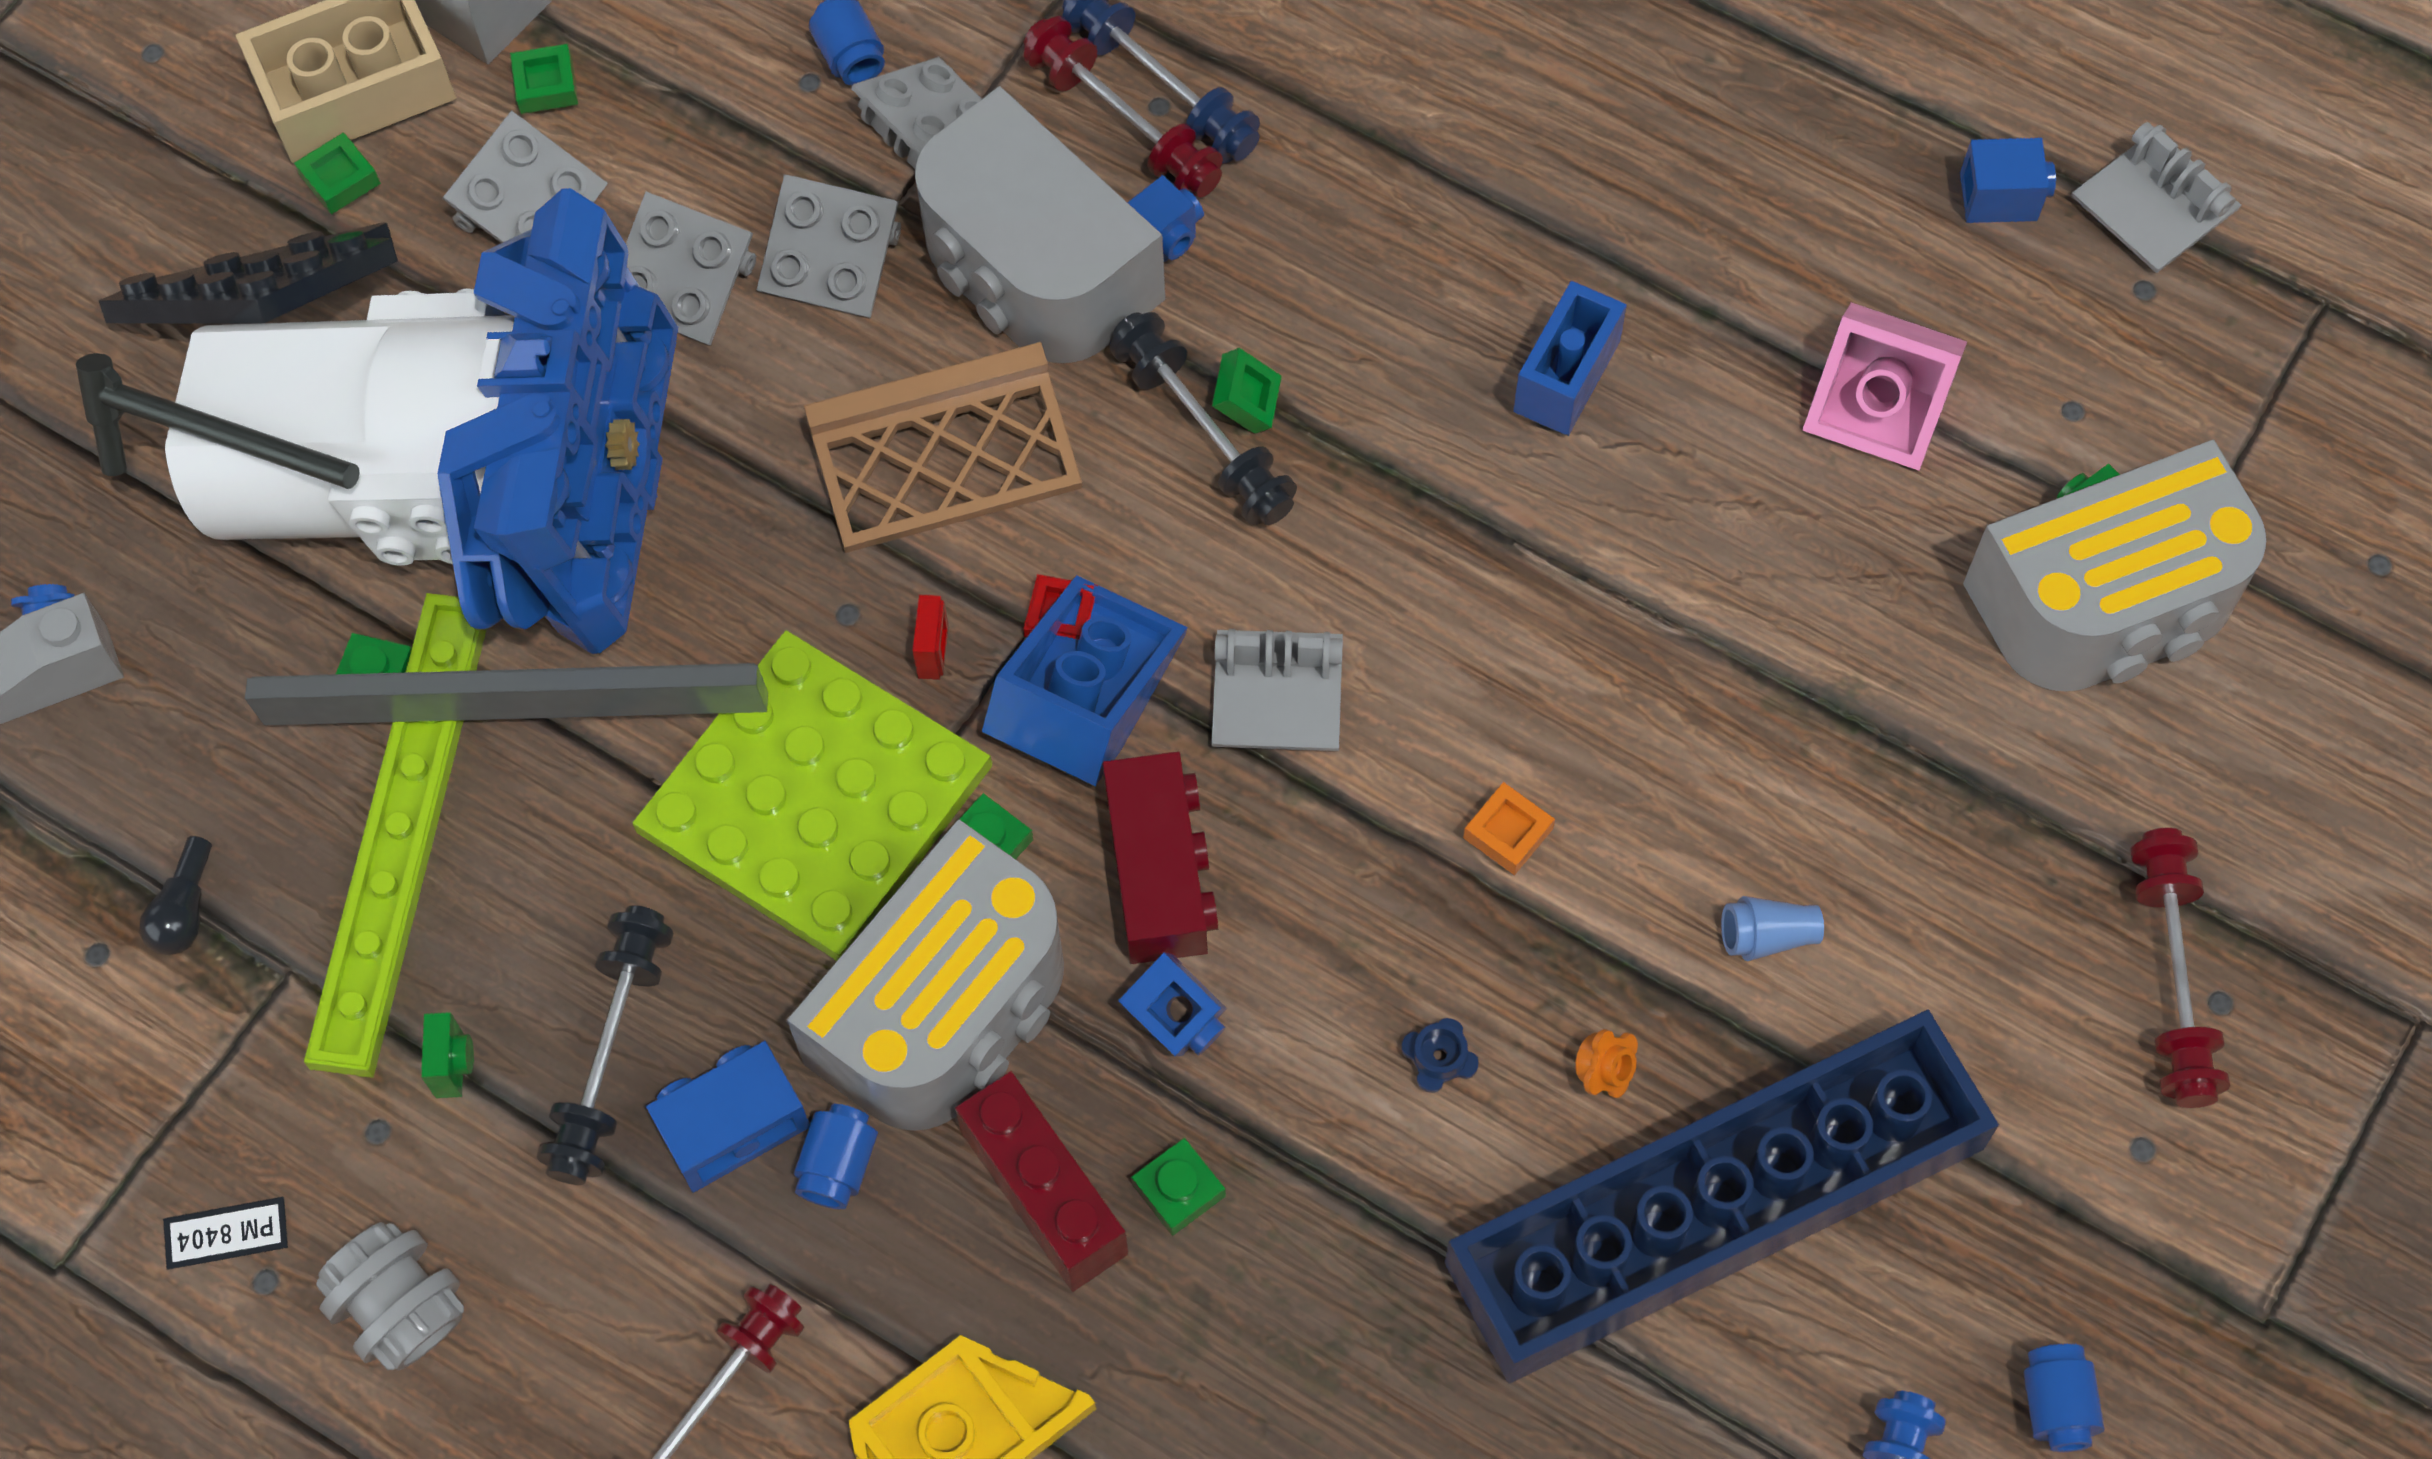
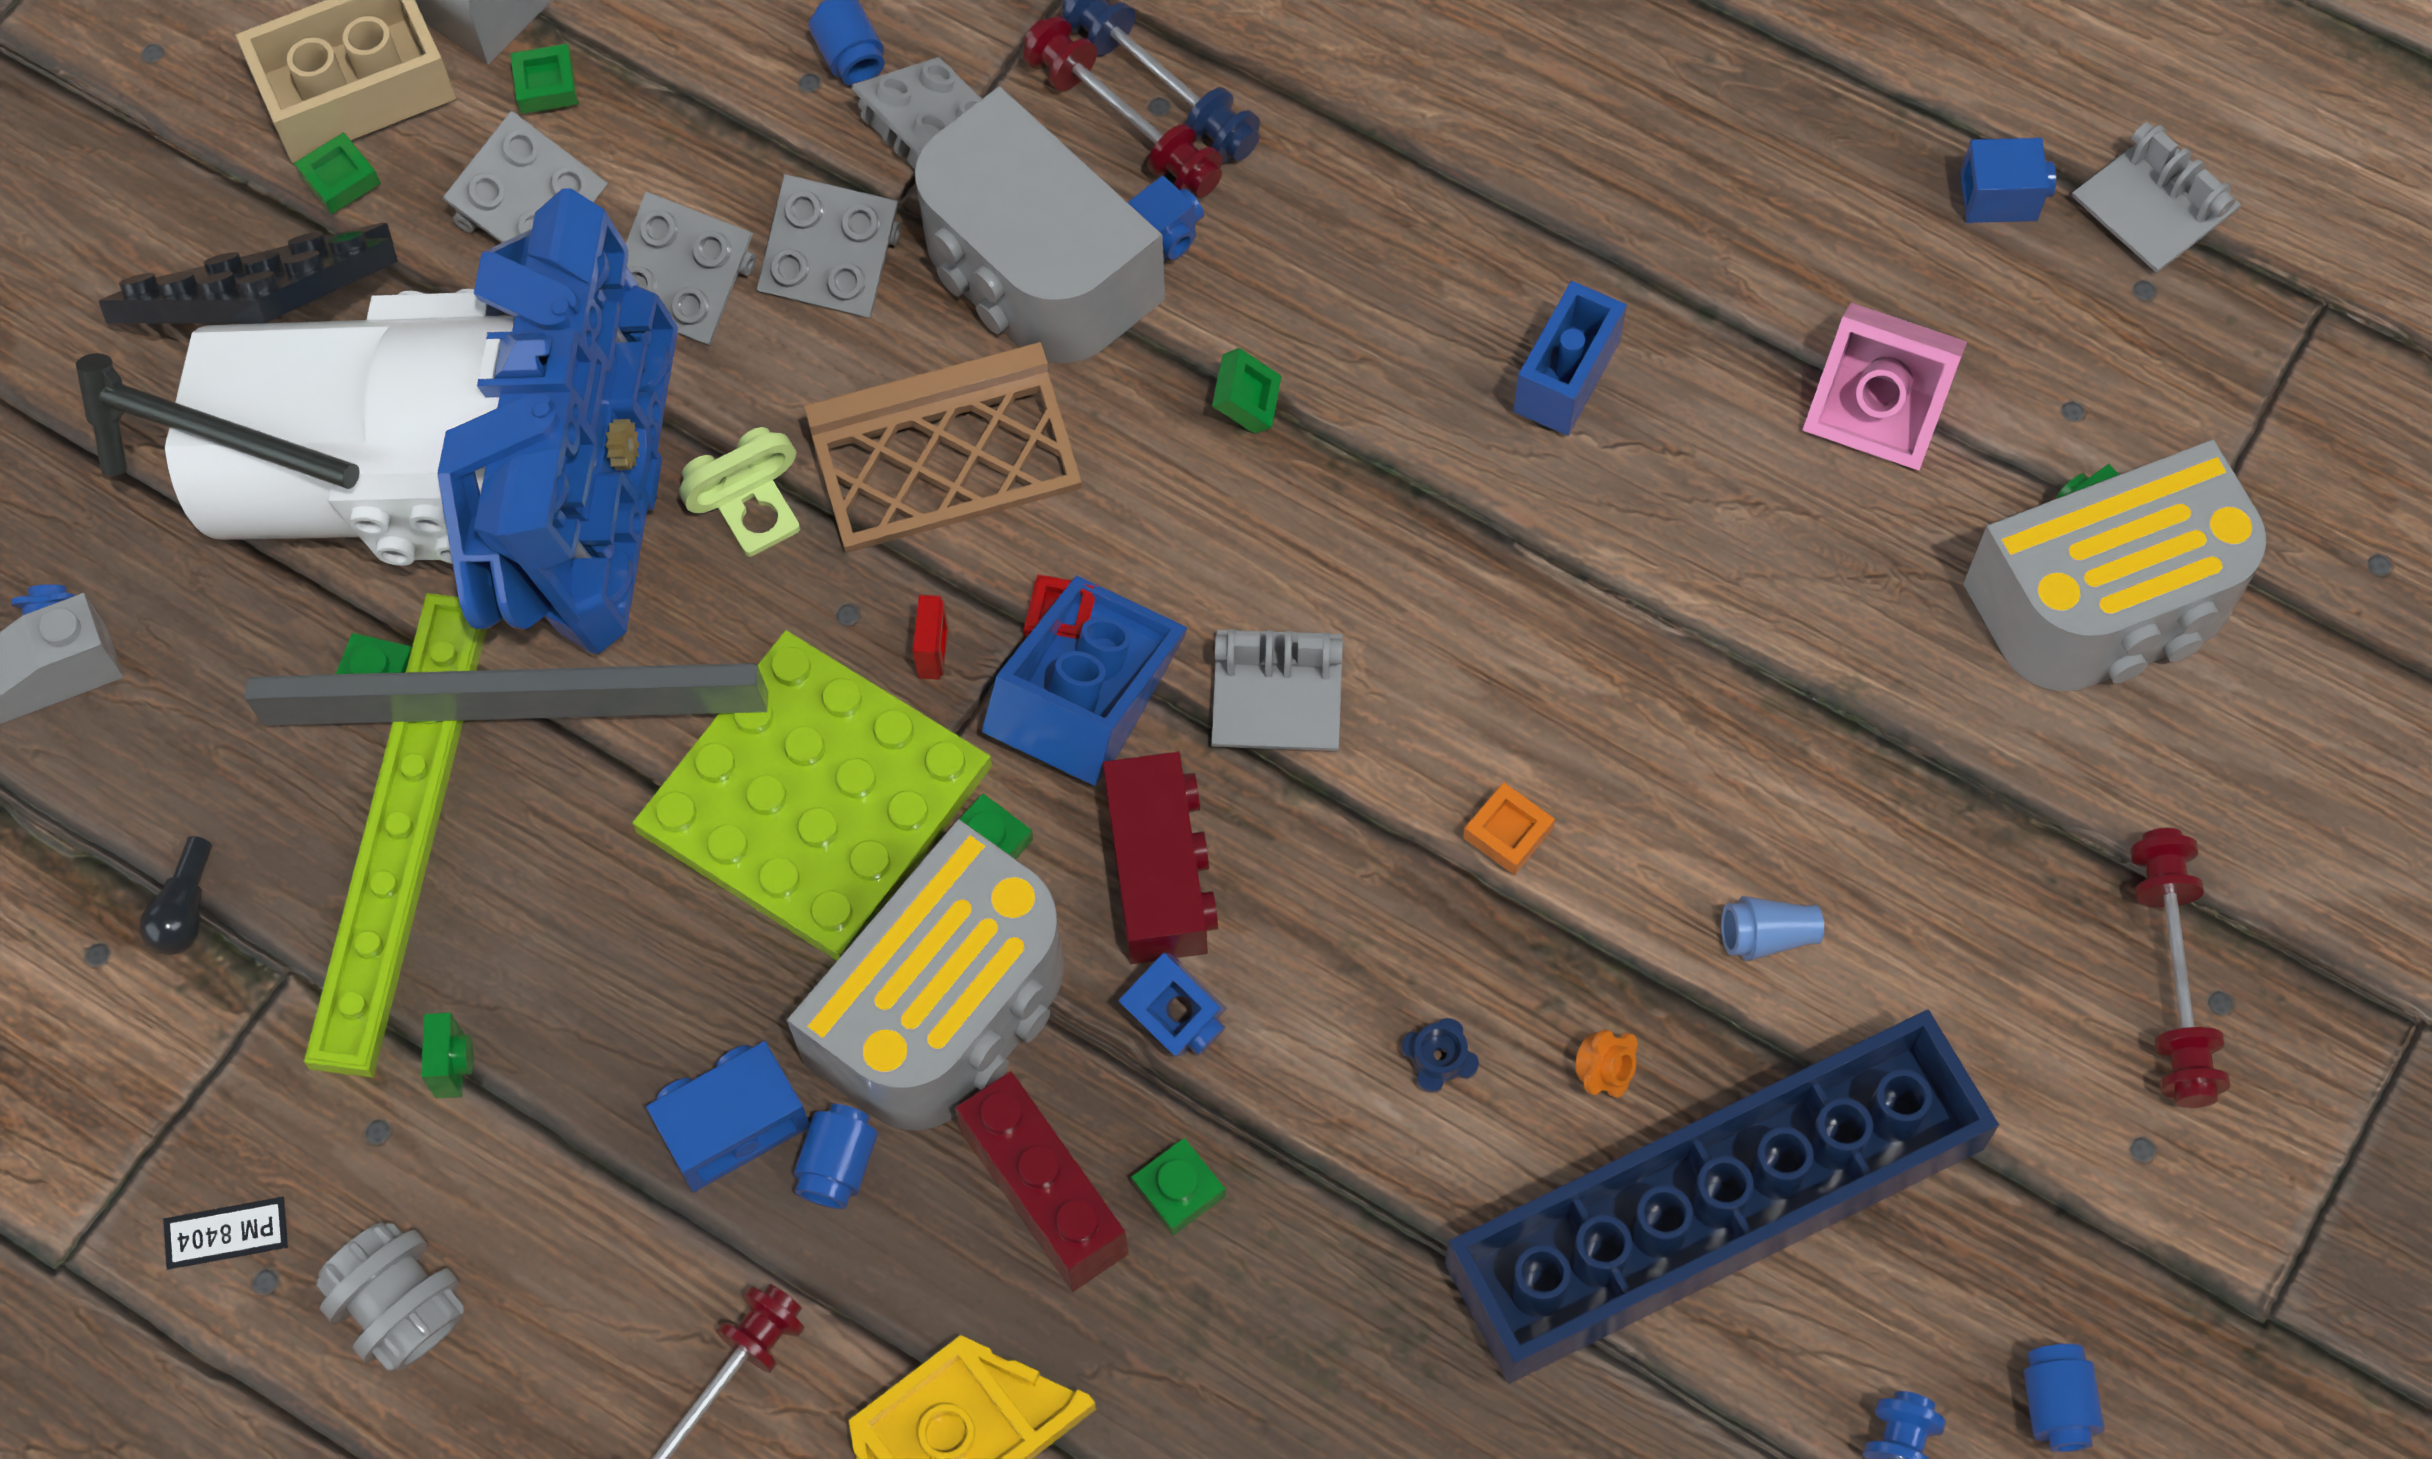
black axle [537,905,674,1185] -> none
black axle [1110,312,1297,525] -> none
none -> yellowish green bracket [679,427,800,557]

